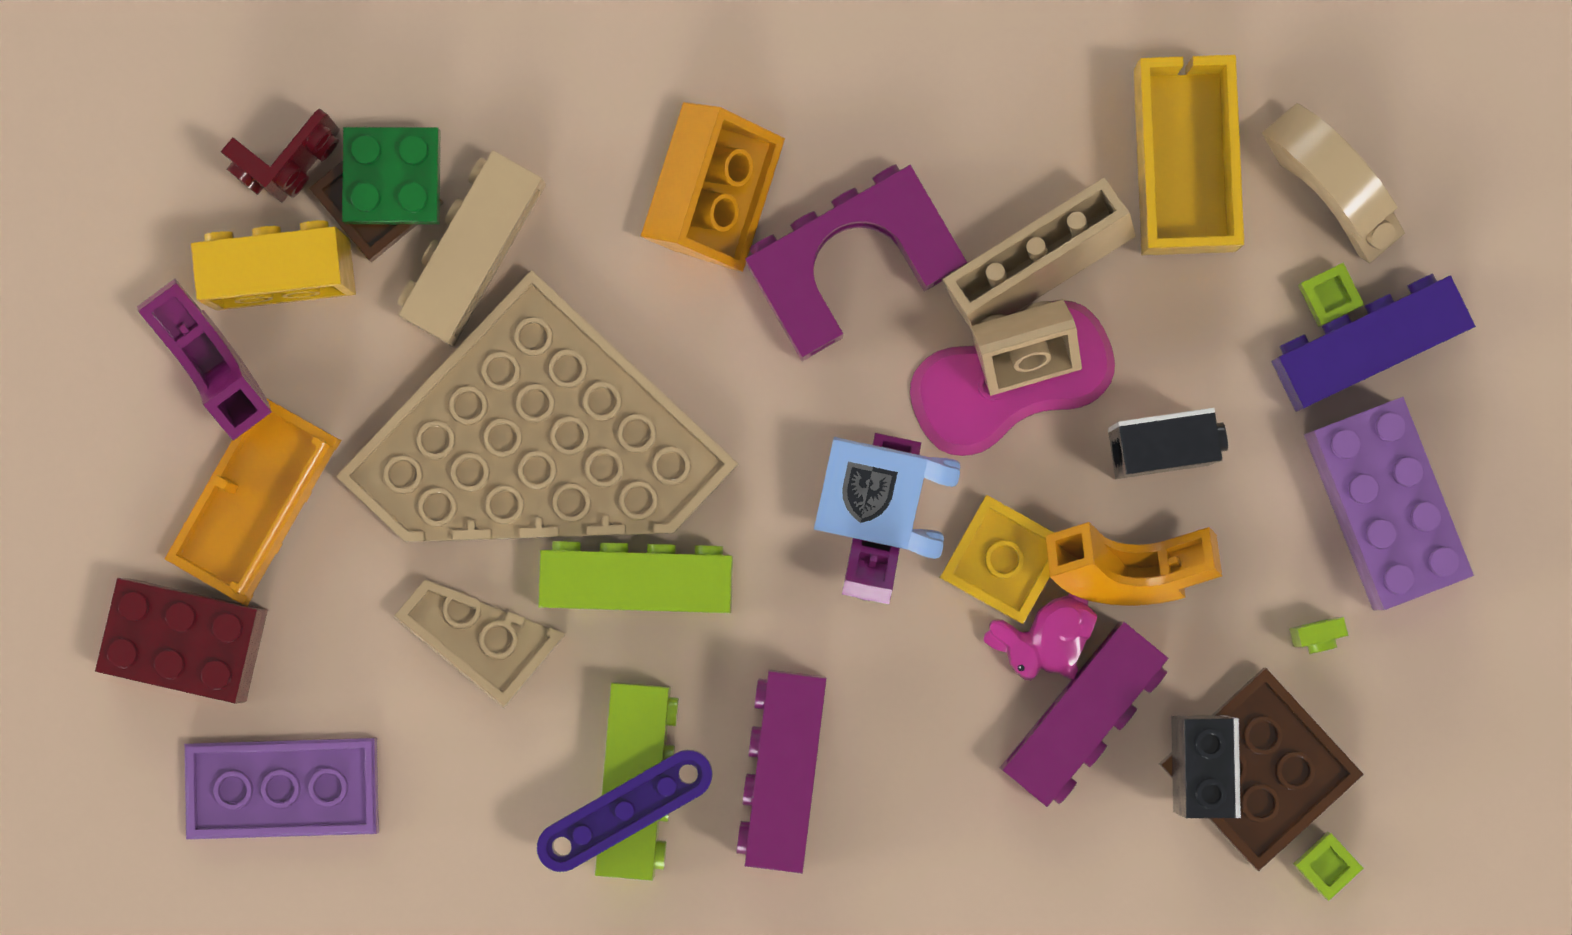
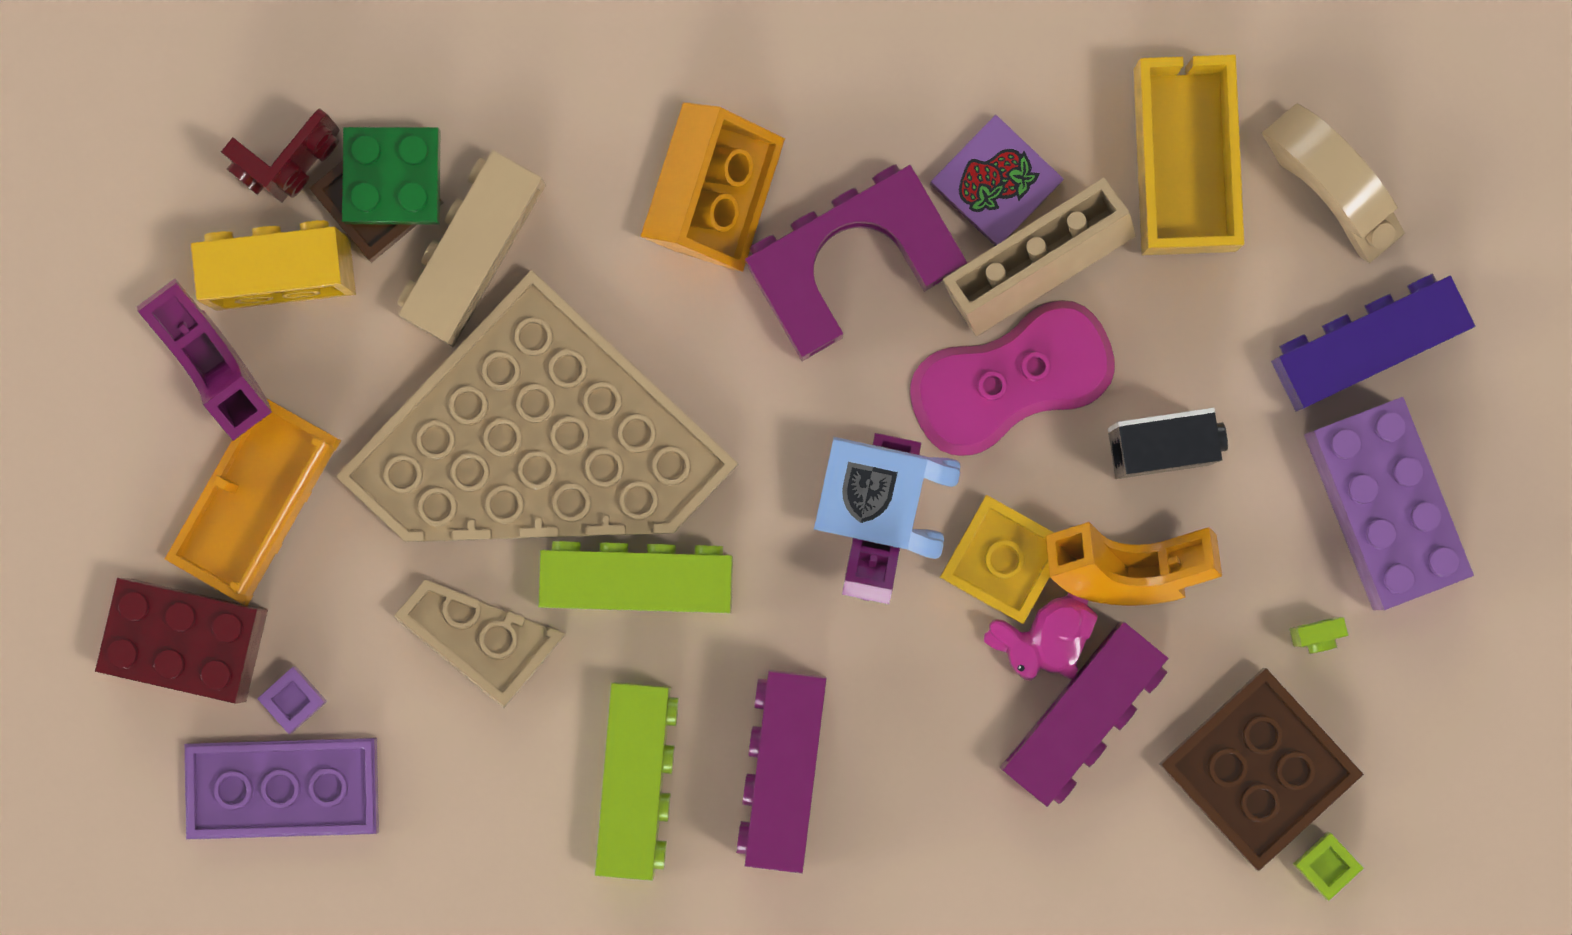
dark purple plate [537,750,713,872] -> none
tan slope [971,299,1082,396] -> none
black piece [1171,715,1241,818] -> none
lime plate [1298,262,1364,327] -> none
none -> medium lavender plate [257,666,327,734]
none -> medium lavender tile [930,115,1064,246]

